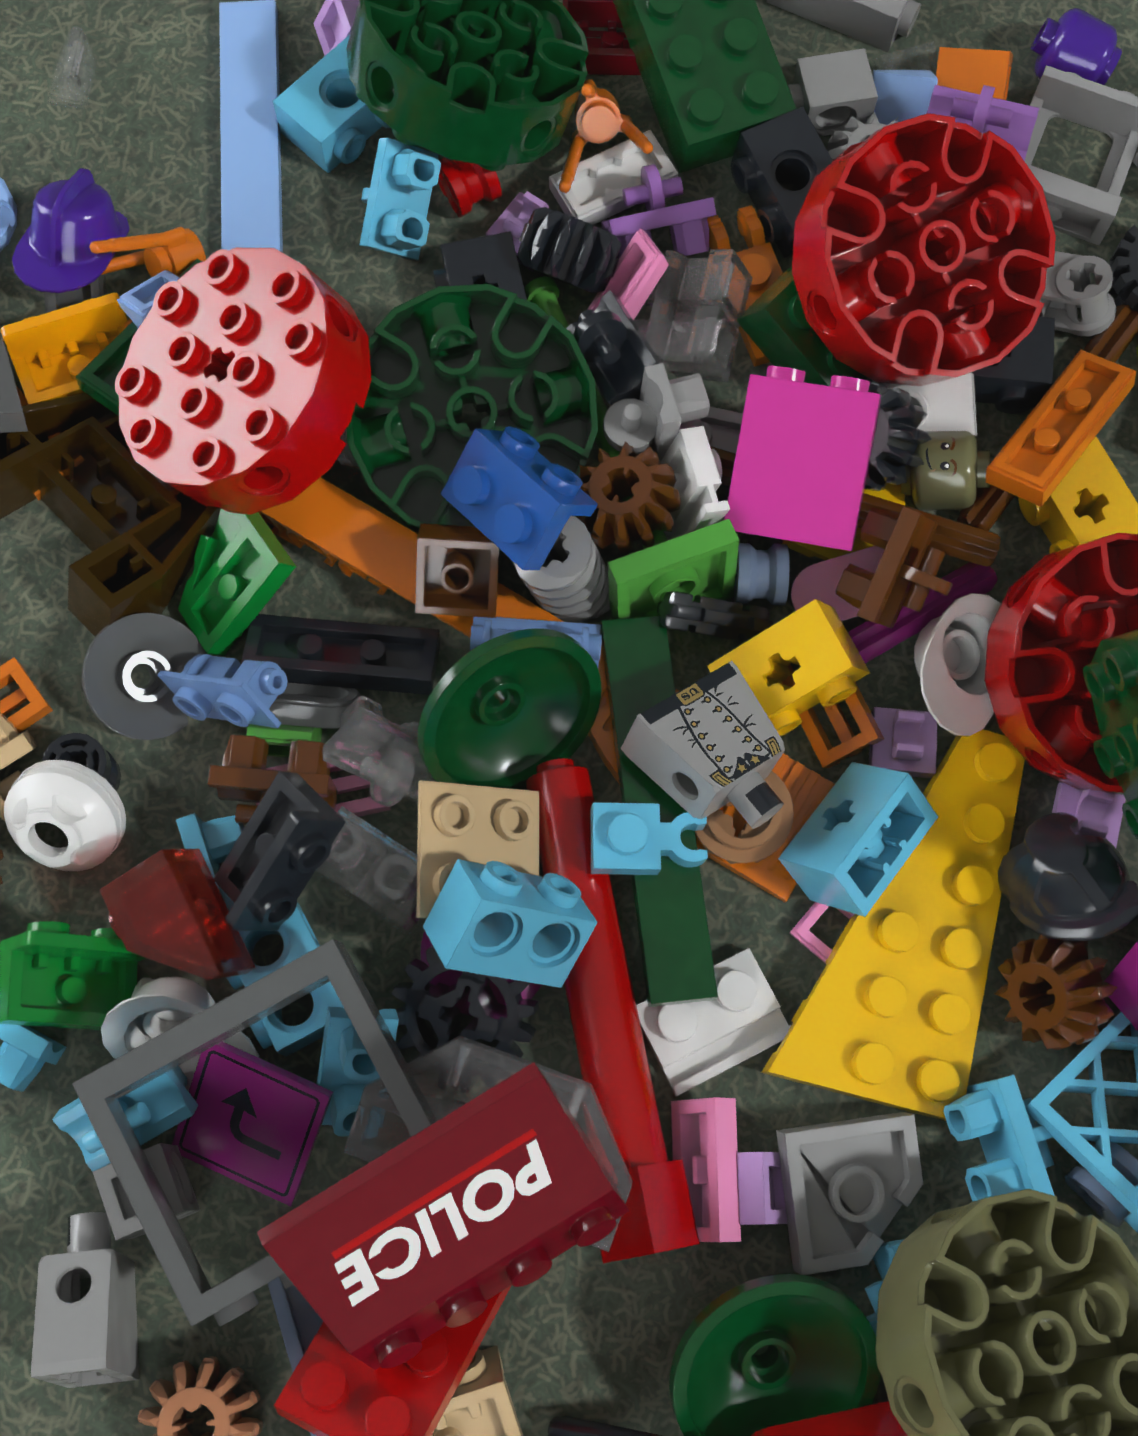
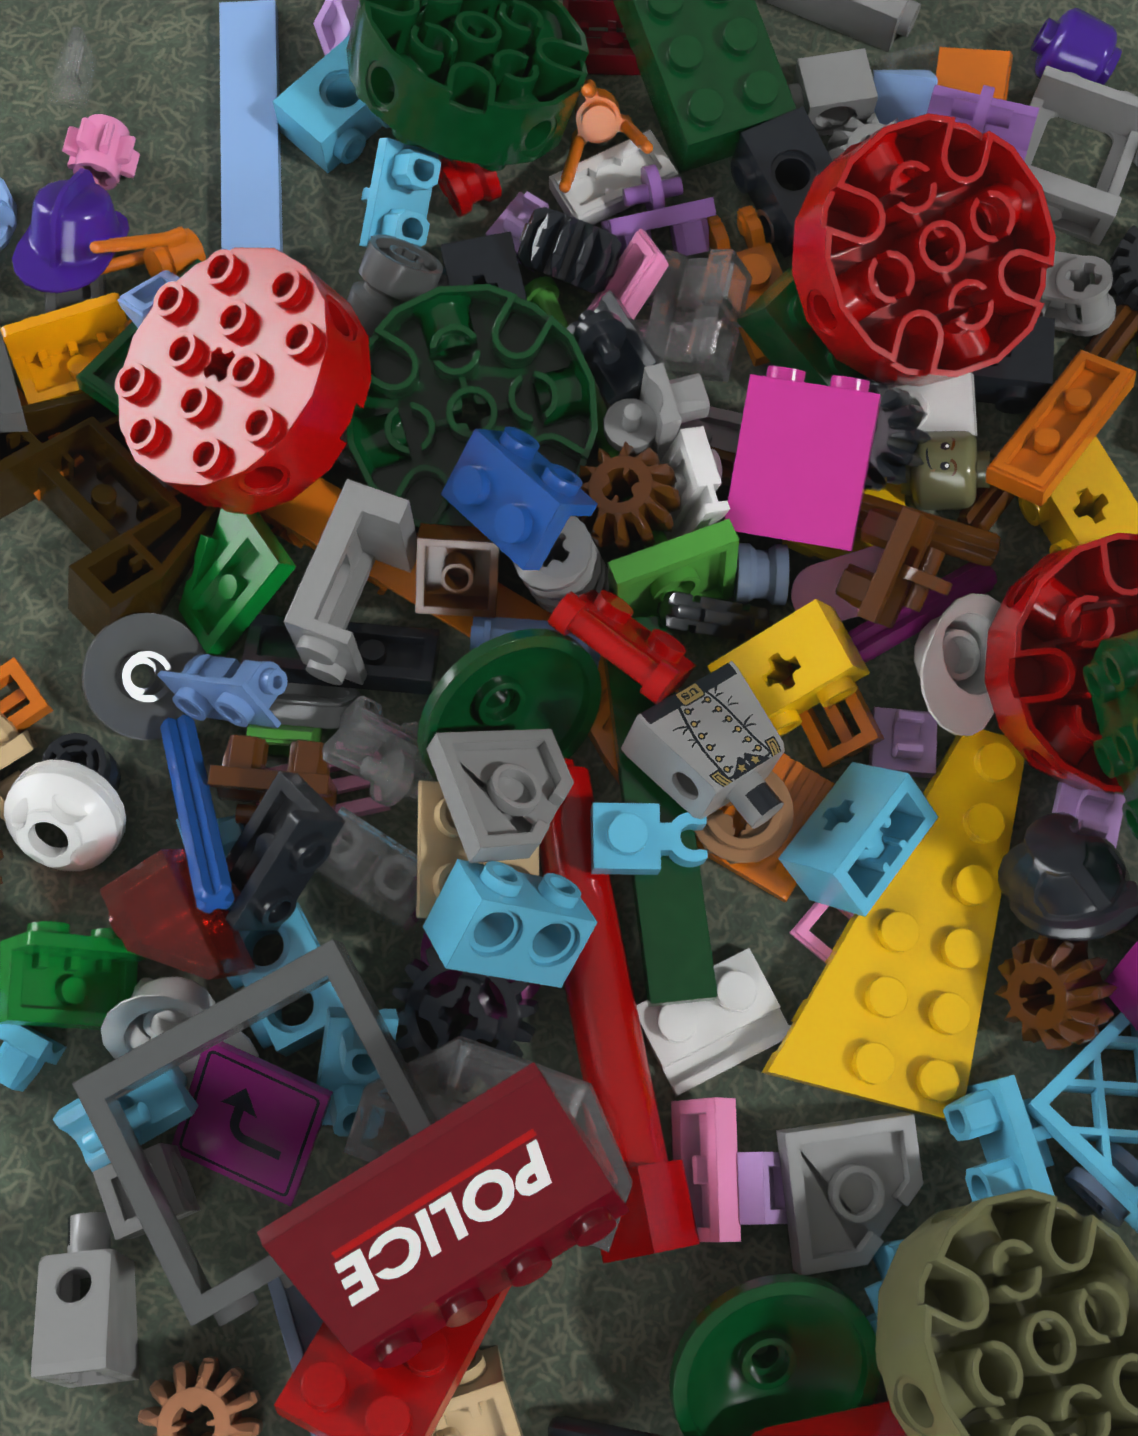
none -> bright pink gear [62,114,140,190]
none -> blue axle [160,714,235,914]
none -> light grey window [283,479,417,685]
none -> dark grey wheel [347,234,443,338]
none -> light grey plate [426,729,574,863]
none -> red plate [548,589,696,704]

